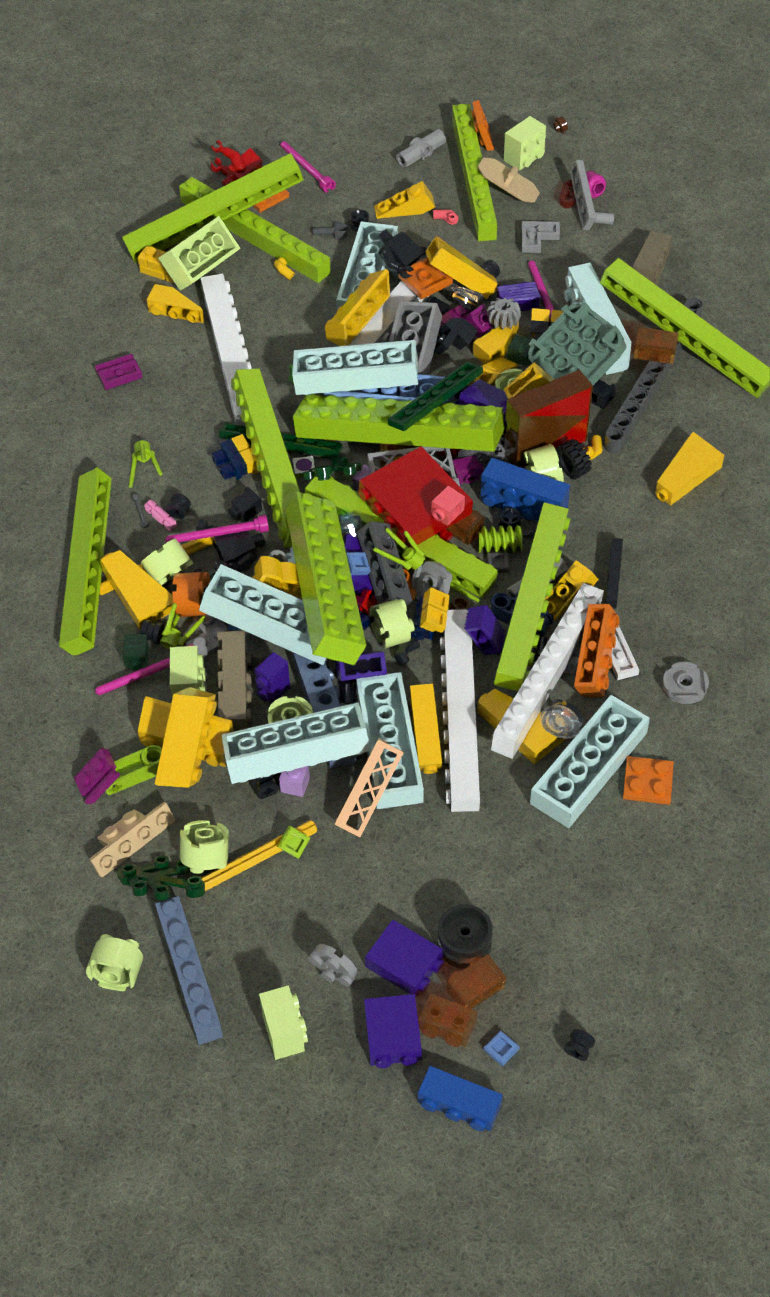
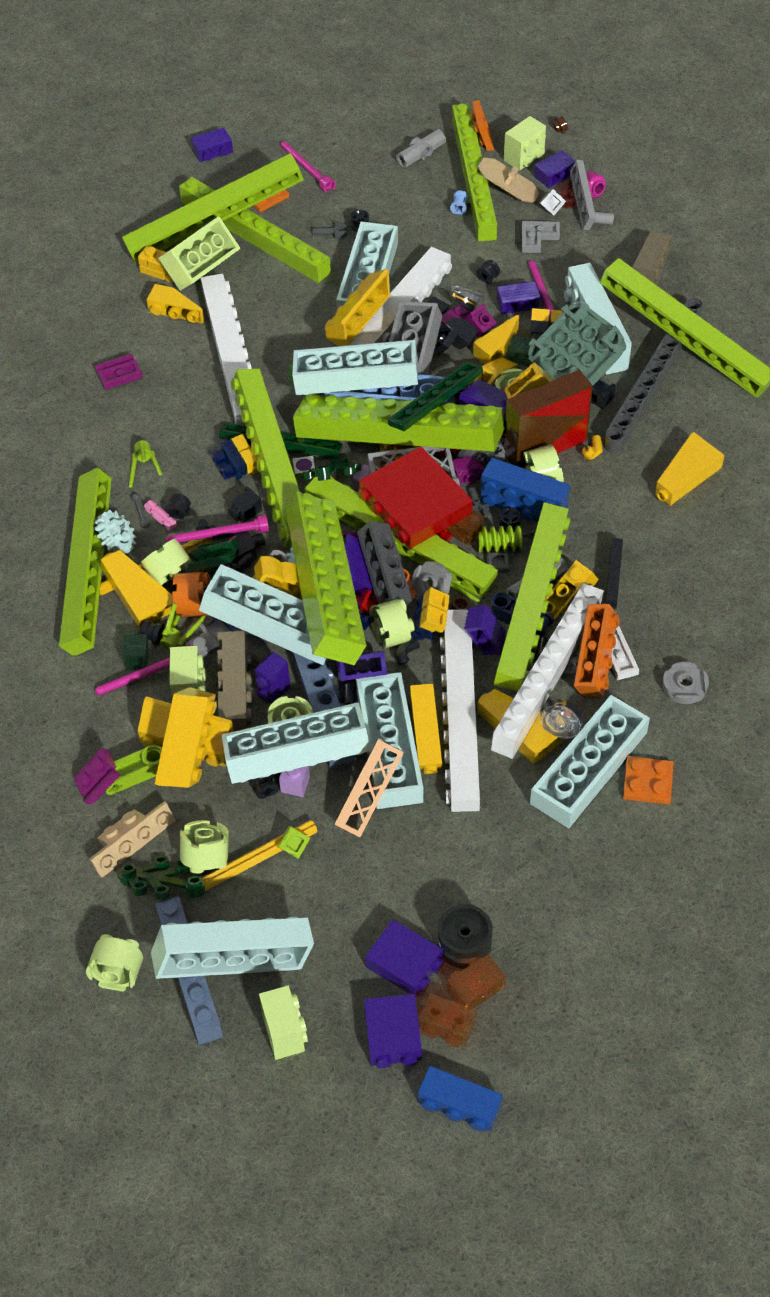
red torso [210,140,263,186] -> none
yellow arm [274,257,295,280] -> none
light grey plate [308,944,358,987] -> none
clear light blue head [338,512,364,539] -> none
medium blue tile [346,552,371,575] -> none
lime plant [373,528,425,570] -> none
yellow slope [374,181,435,219] -> none
black torso [378,229,427,279] -> none
orange plate [399,257,453,300] -> none
yellow slope [425,236,498,299] -> none
coral brick [431,486,465,526] -> none
coral arm [433,210,458,225] -> none
medium blue tile [483,1030,520,1067] -> none
light grey gear [487,297,521,329] -> none
black tyre [555,439,592,480] -> none
black wheel [564,1029,595,1061] -> none
clear orange brick [634,327,679,364] -> none
none -> light aqua gear [95,510,137,554]
none -> light aqua brick [151,917,314,979]
none -> dark green slope [188,536,238,572]
none -> dark purple brick [191,128,233,162]
none -> light blue bush [450,190,469,215]
none -> dark grey bar [468,487,490,521]
none -> dark purple brick [534,150,576,189]
none -> tile [539,188,566,216]

